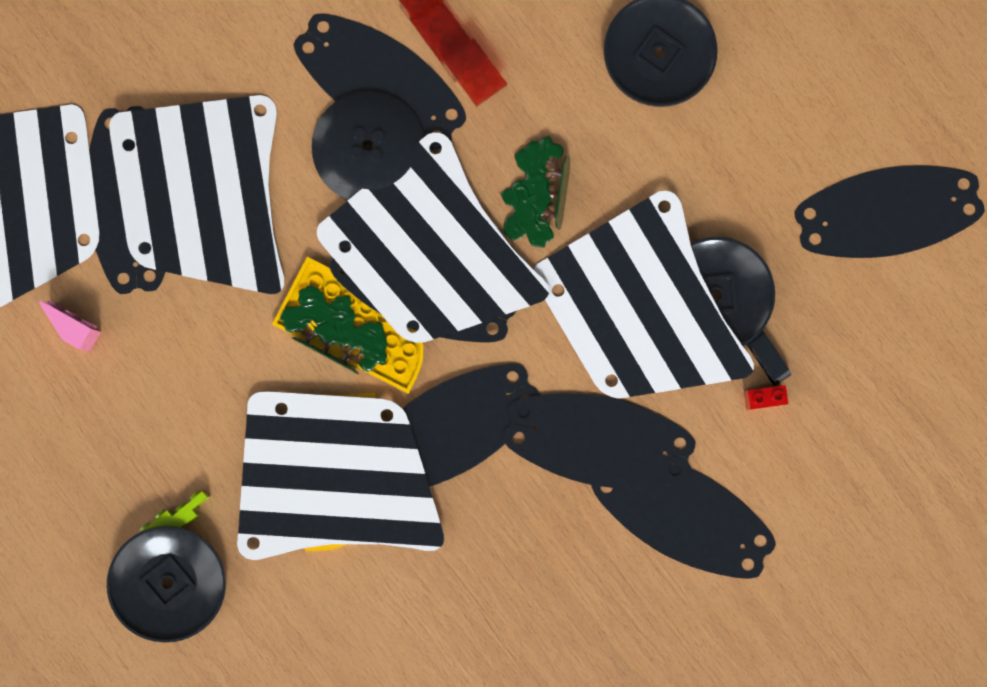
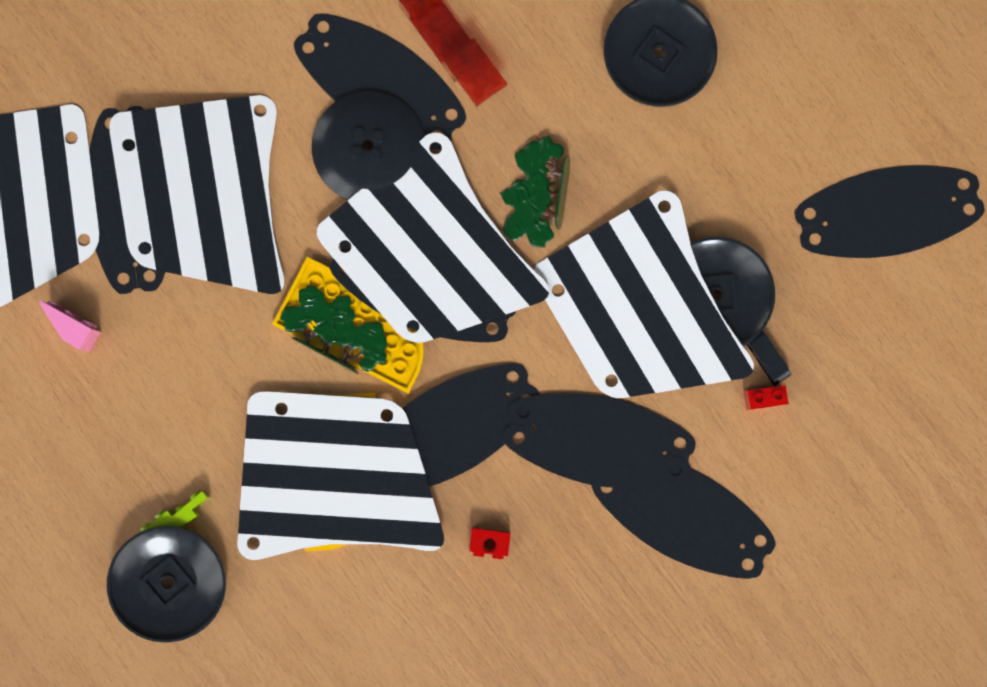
none -> red brick [469,527,511,559]

